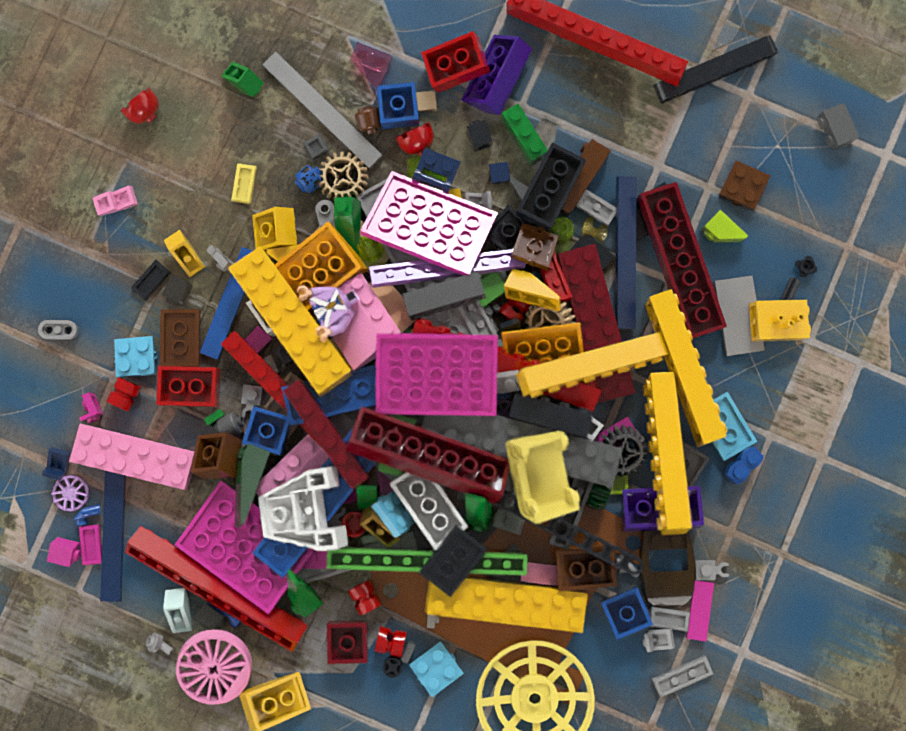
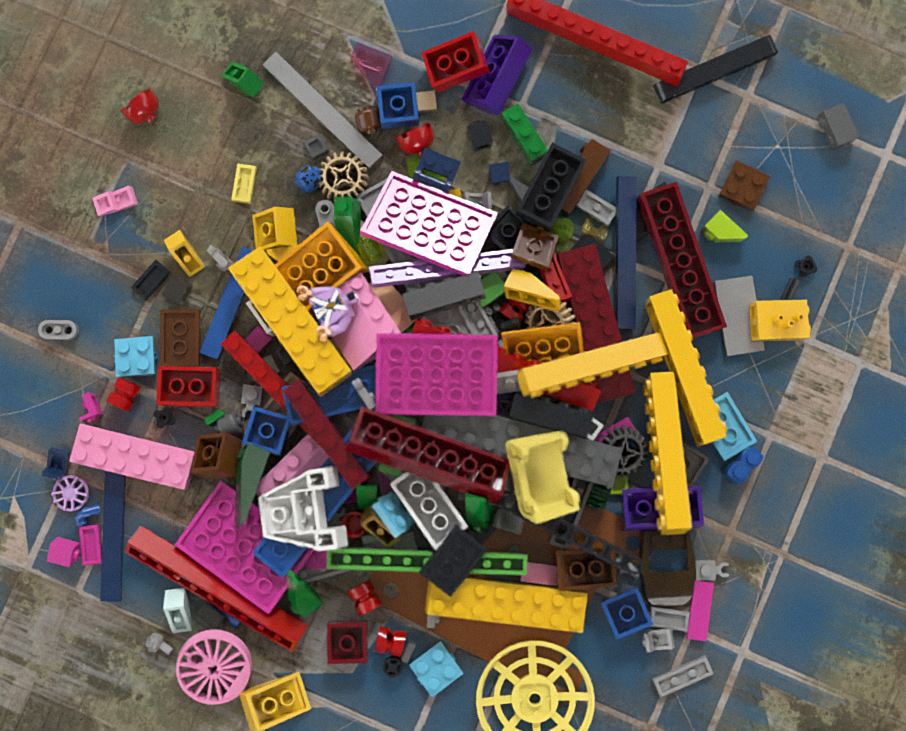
none -> black plate [153,407,175,428]
none -> light grey plate [352,378,376,410]

